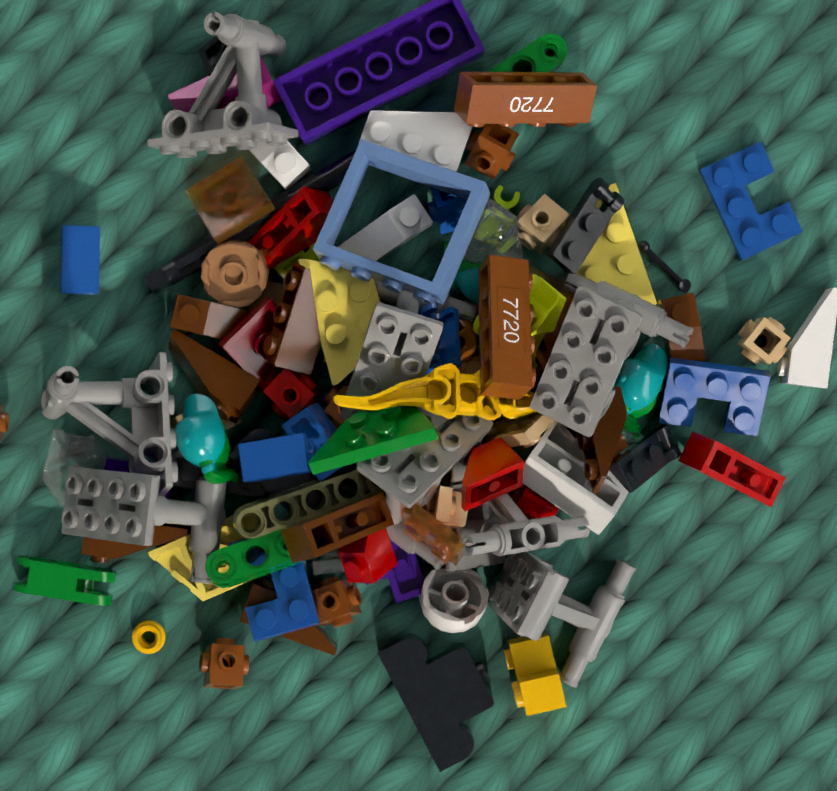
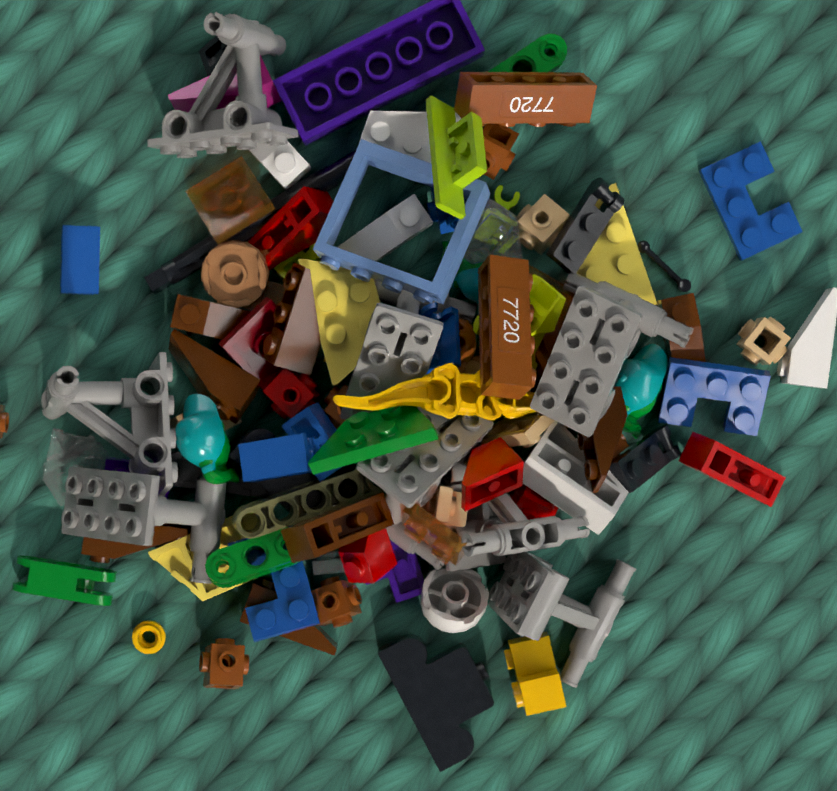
none -> lime bracket [426,95,487,220]

